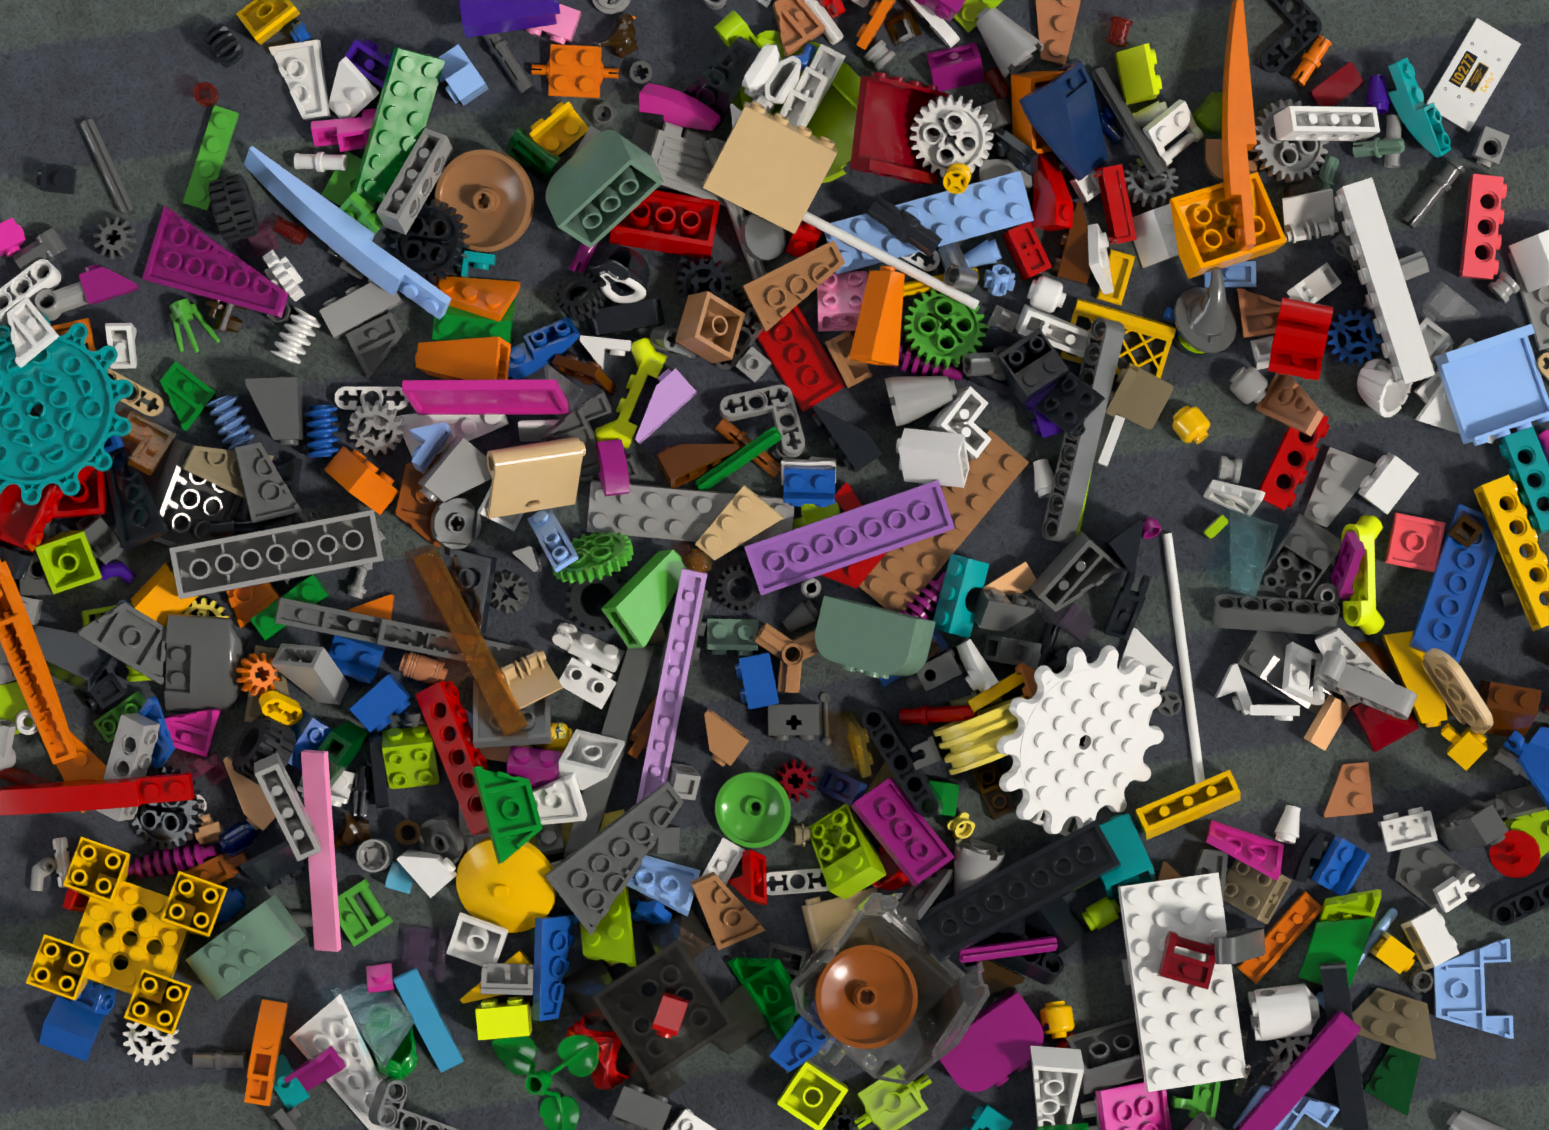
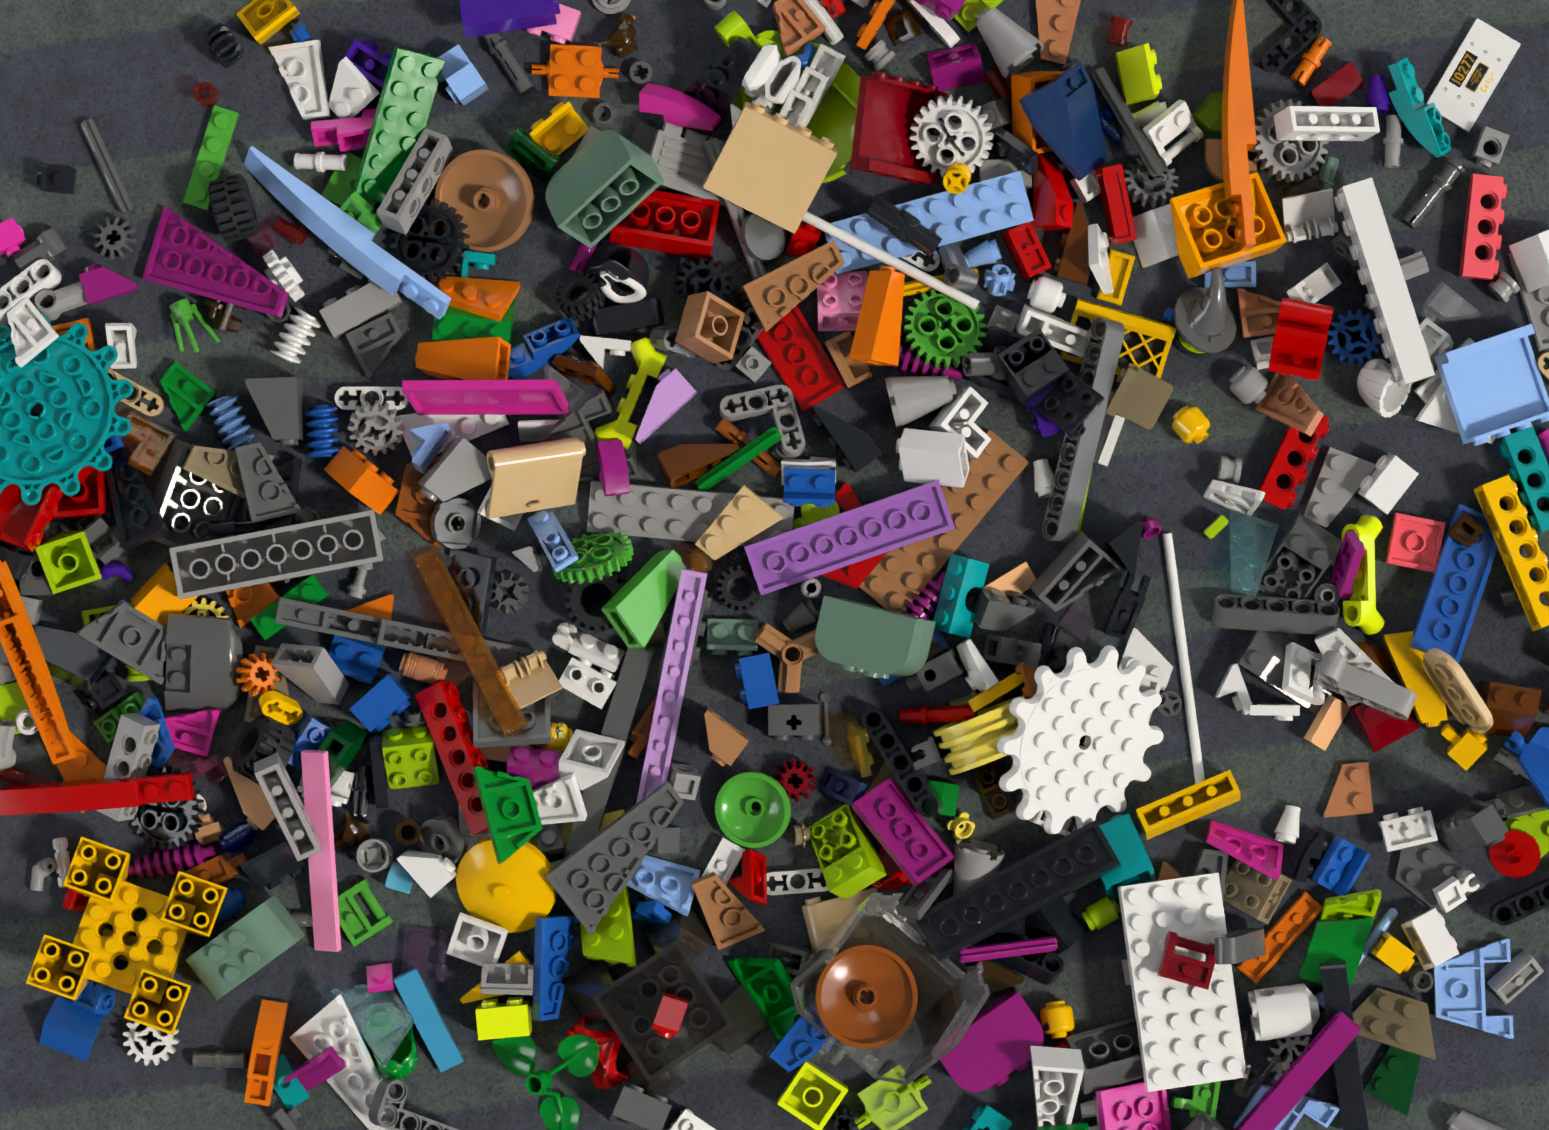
sand green axle [1353,138,1405,158] -> none
none -> light grey slope [1486,949,1544,1005]

